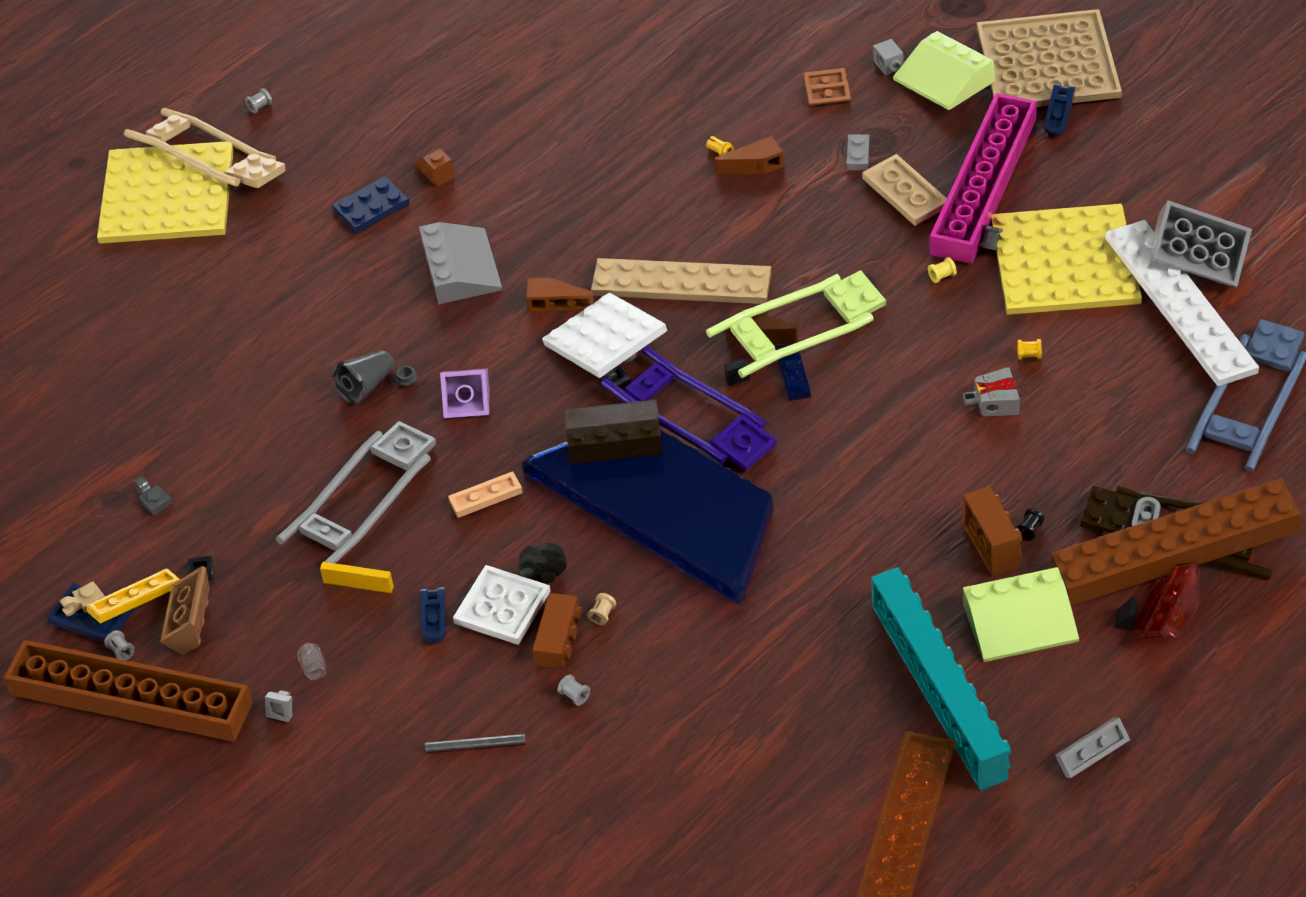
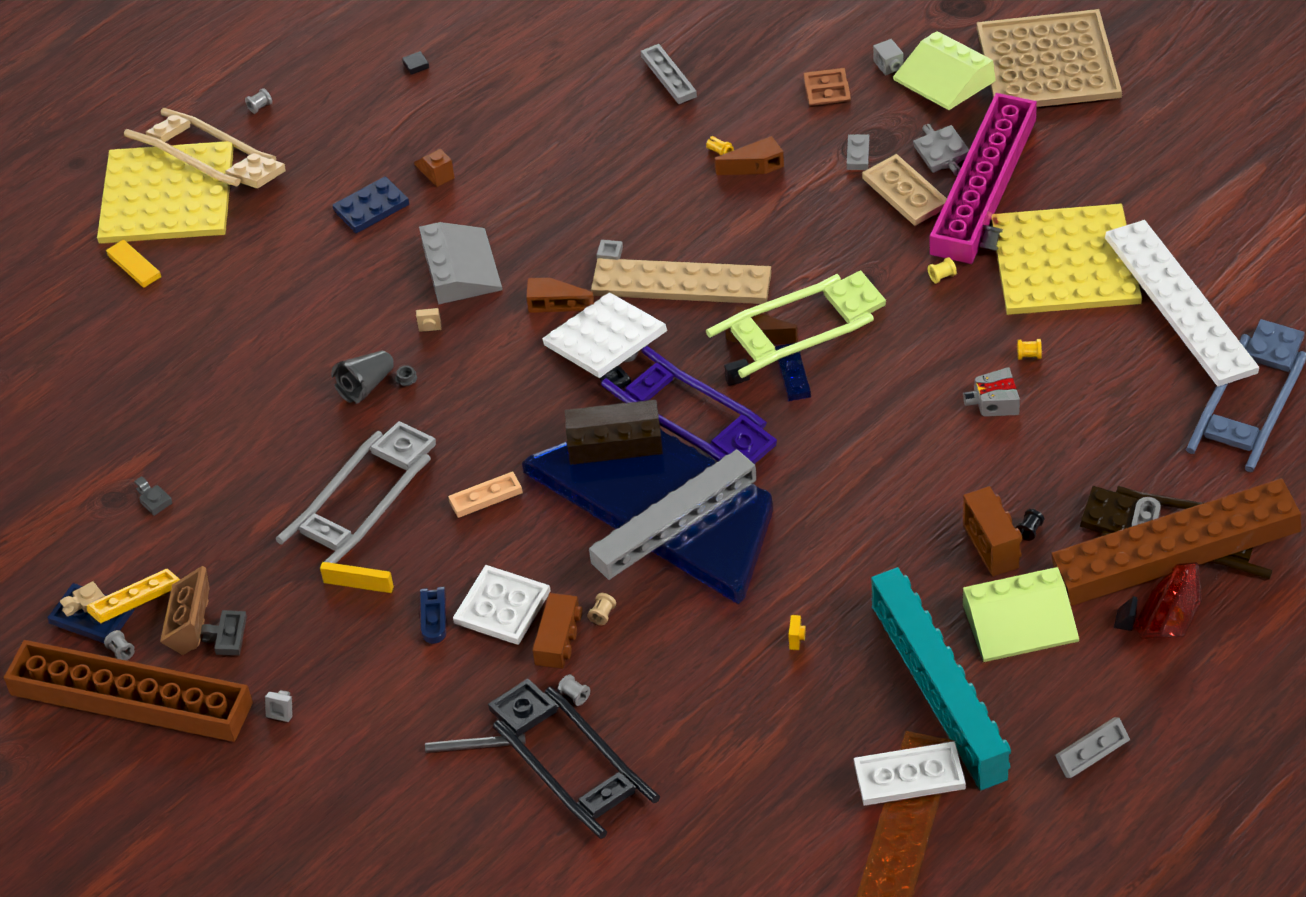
black slope [187,556,214,580] -> none
clear brick [297,643,327,680] -> none
lavender slope [440,368,489,418] -> none
pearl dark grey plate [519,542,567,583] -> none
dark blue plate [1045,83,1076,137] -> none
light grey slope [1151,200,1252,288] -> none
none -> yellow tile [106,239,161,288]
none -> dark grey plate [201,610,247,656]
none -> tile [402,51,429,75]
none -> tan plate [416,308,441,332]
none -> black plate [488,679,660,839]
none -> light grey brick [589,449,756,580]
none -> light grey plate [597,240,623,260]
none -> light grey plate [641,44,697,104]
none -> yellow plate [789,615,806,650]
none -> white plate [854,741,966,806]
none -> light grey plate [913,124,969,176]

